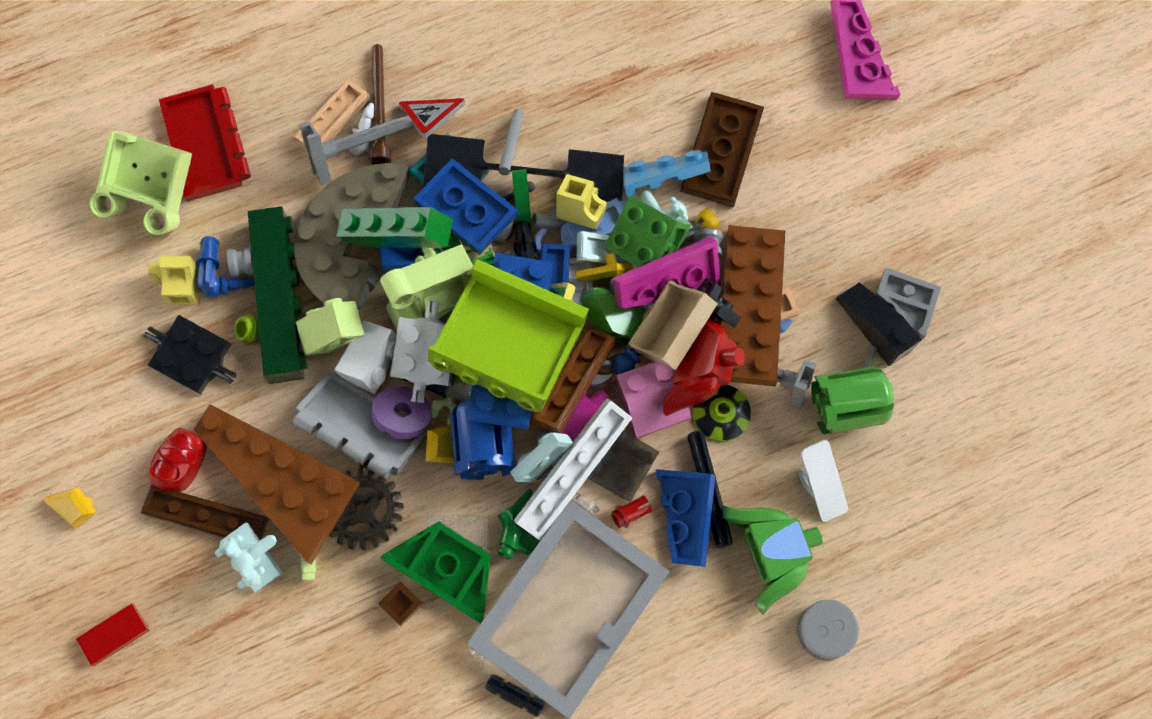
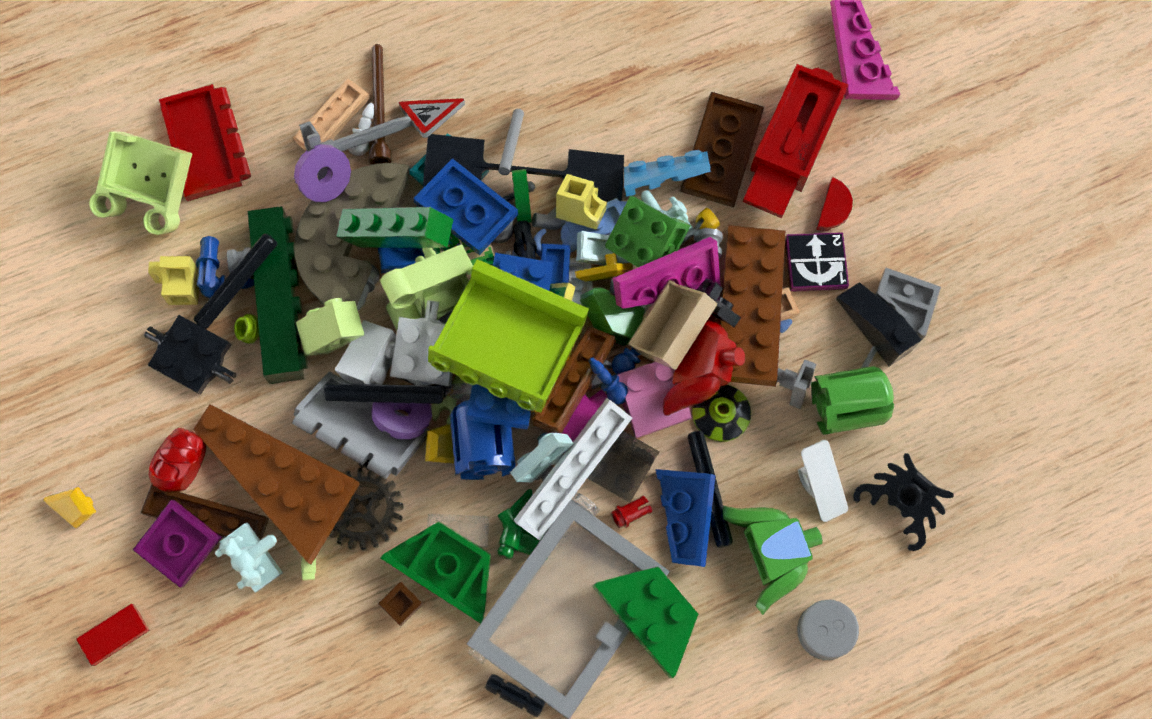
none -> magenta tile [133,500,222,588]
none -> black axle [194,233,278,329]
none -> medium lavender tile [294,144,351,202]
none -> black axle [324,383,444,404]
none -> blue bar [589,357,628,405]
none -> green wing [592,566,699,678]
none -> red piece [742,64,849,219]
none -> tile [785,232,849,292]
none -> red tile [816,177,853,231]
none -> black animal [853,453,954,551]

